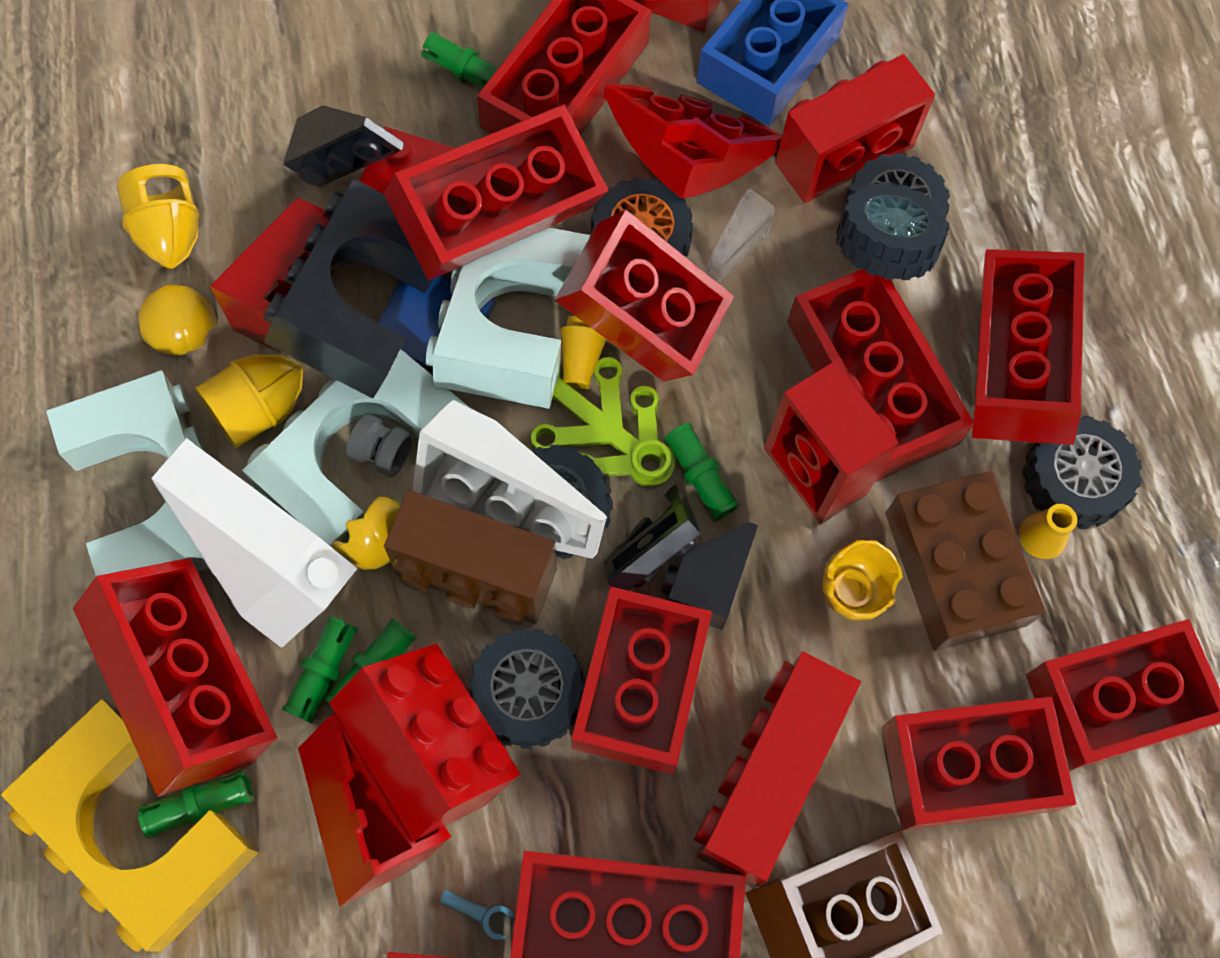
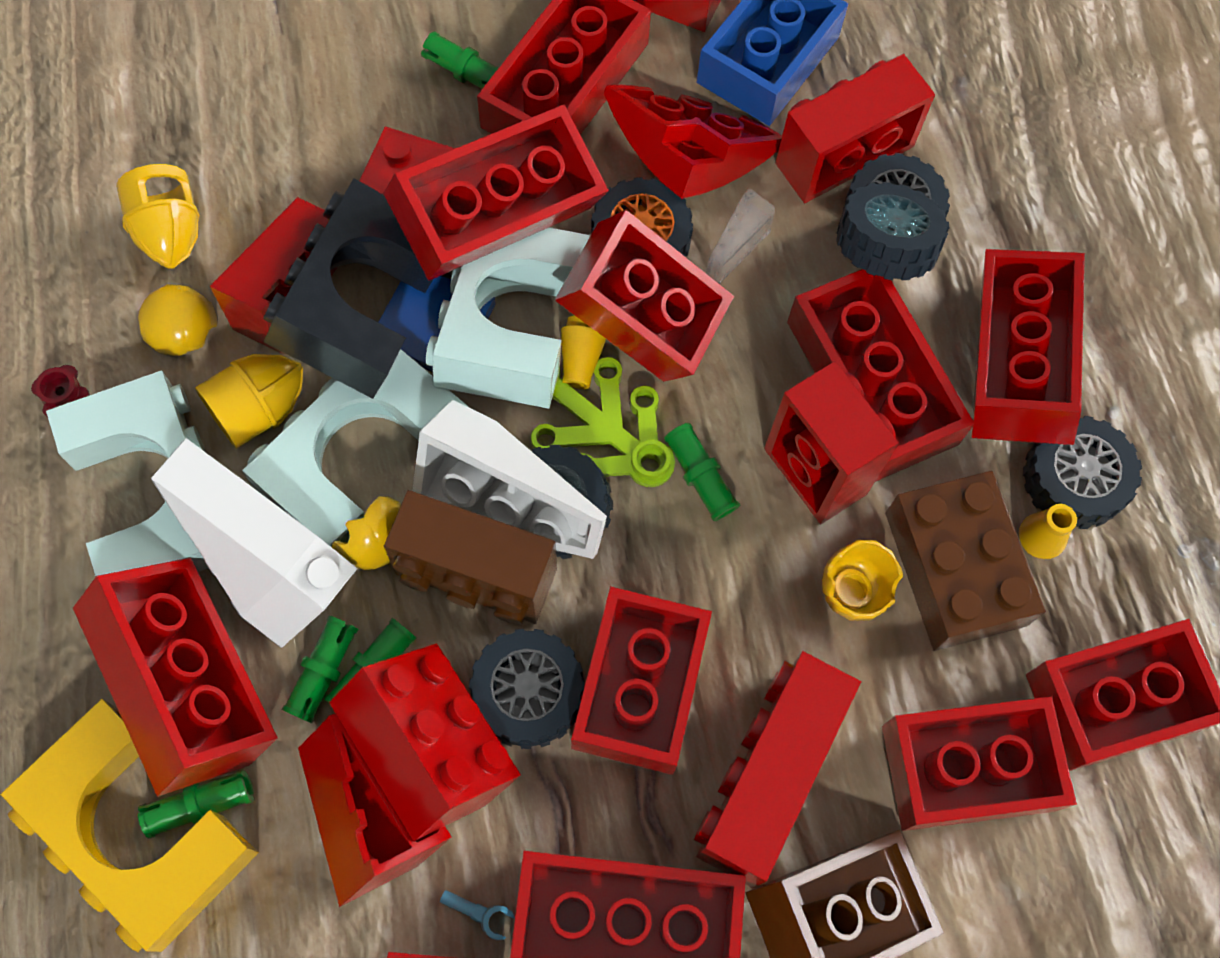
black slope [283,105,404,187] -> none
dark grey wheel [346,413,413,477] -> none
black wing [604,484,700,591] -> none
black slope [661,522,758,630] -> none
none -> dark red plate [31,365,90,417]

